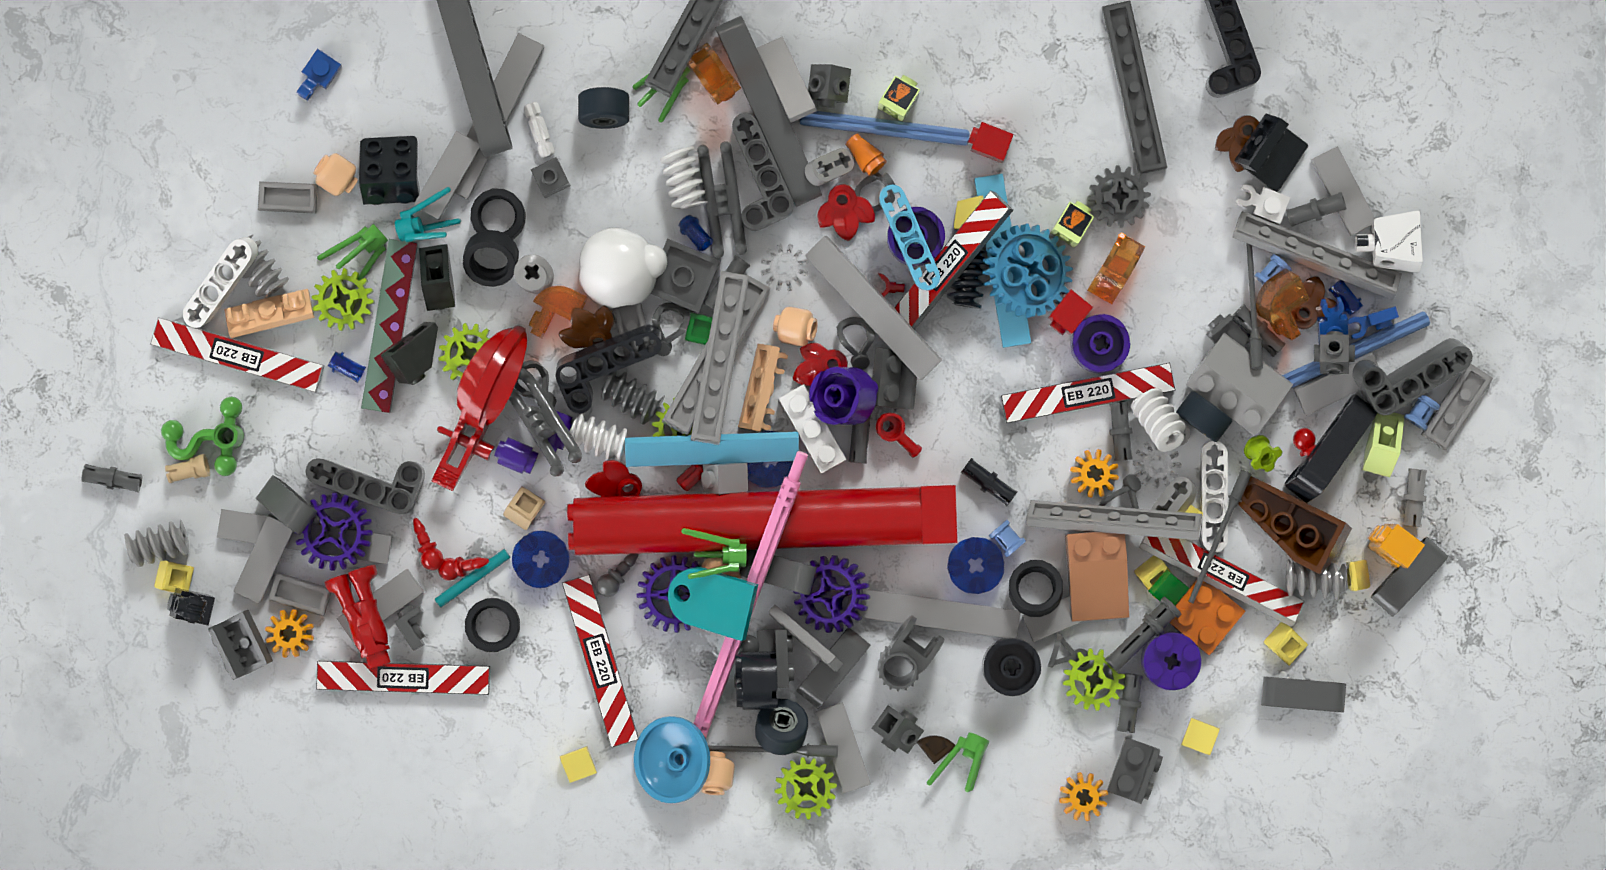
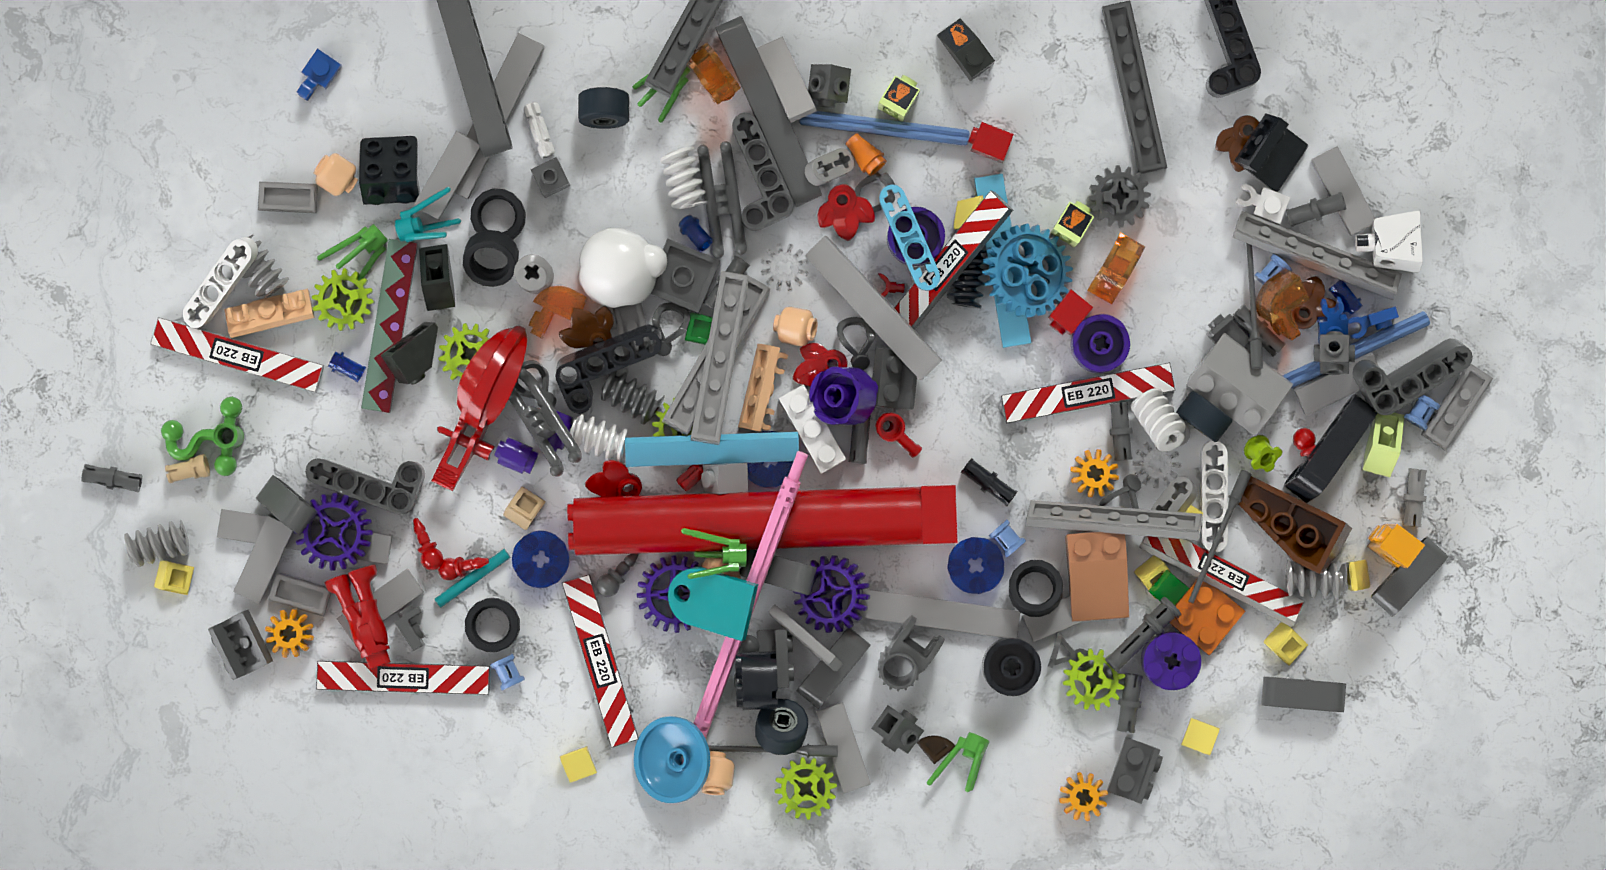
black brick [167,588,215,626] -> none
none -> medium blue bush [490,654,525,690]
none -> pearl dark grey slope [937,18,995,81]

